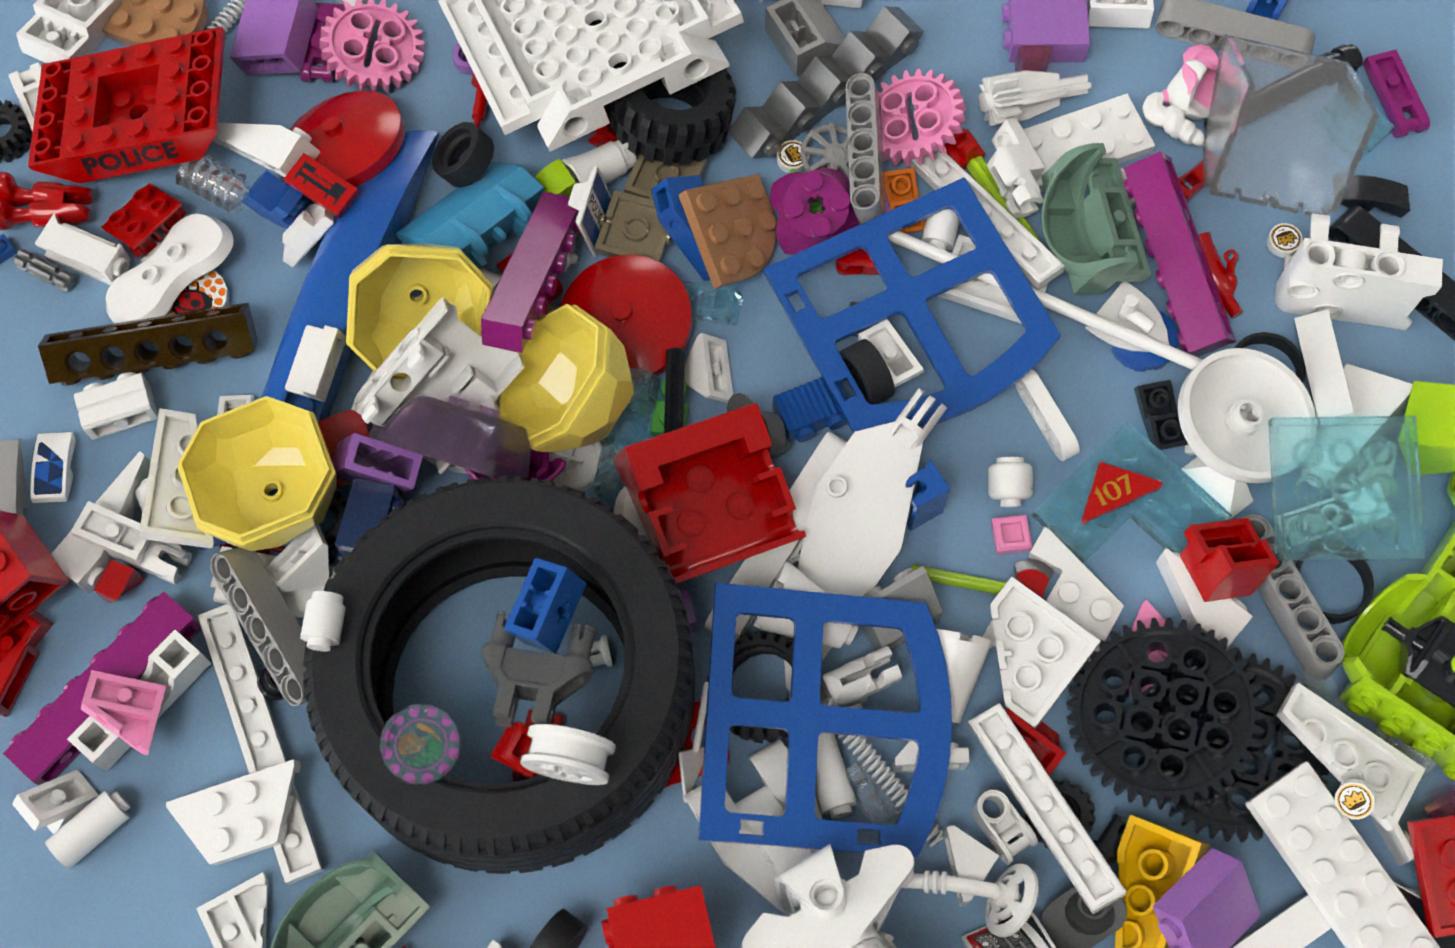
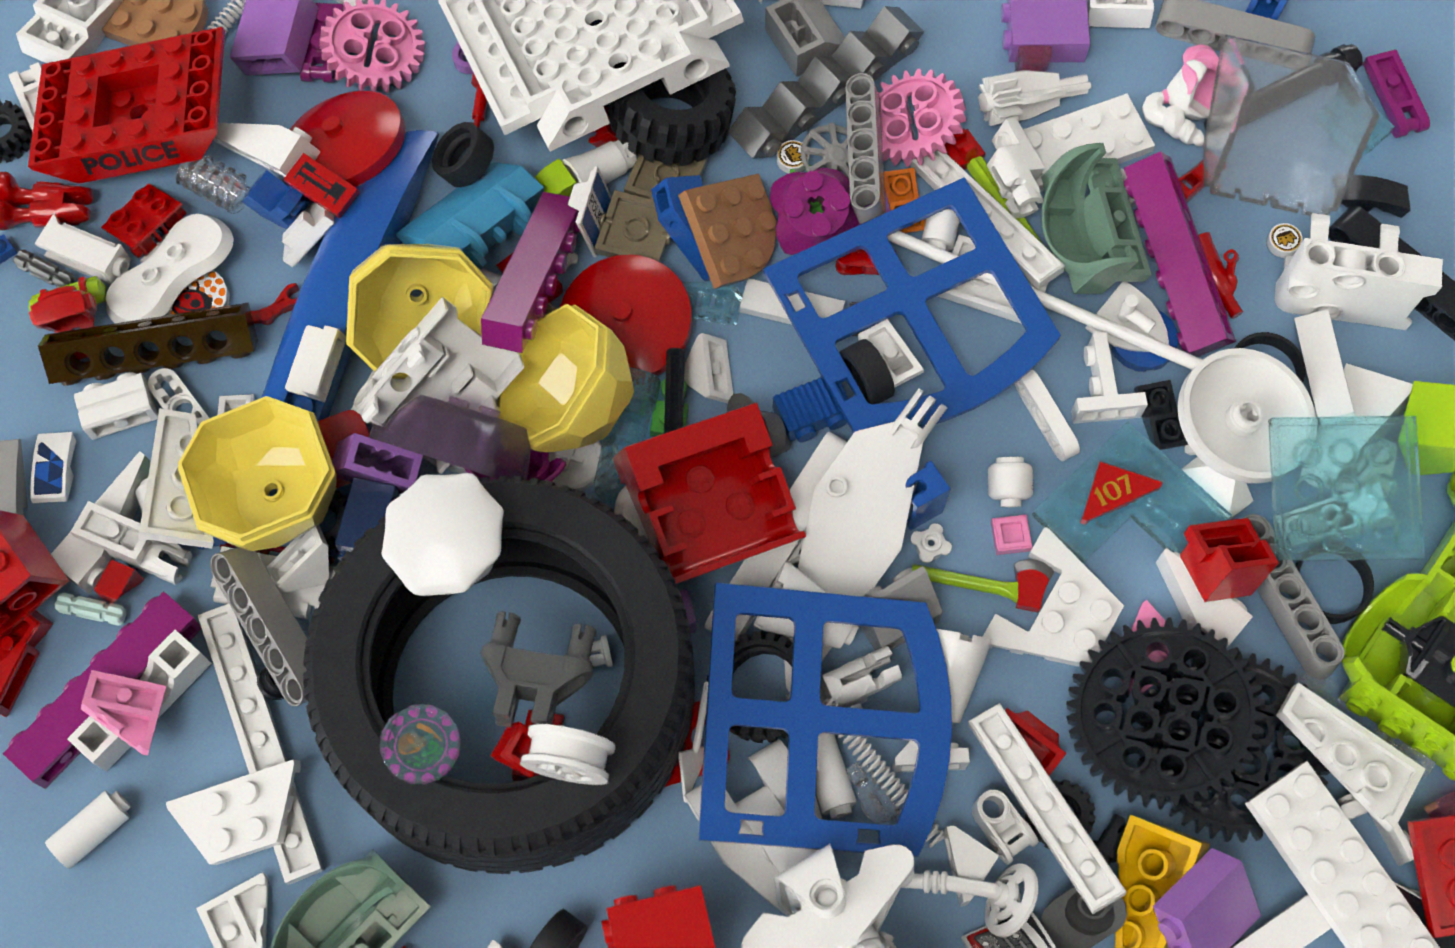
white slope [12,770,99,834] -> none
white brick [300,591,346,651] -> none
blue brick [504,558,587,654] -> none
white plate [990,577,1101,729] -> none
tile [1335,779,1376,819] -> none
none -> red piece [28,276,107,360]
none -> light aqua axle [55,592,127,626]
none -> white beam [148,368,210,425]
none -> red piece [251,283,299,325]
none -> white piece [382,473,504,596]
none -> white tile [739,278,845,325]
none -> white plate [911,523,952,563]
none -> white bracket [1071,332,1148,424]

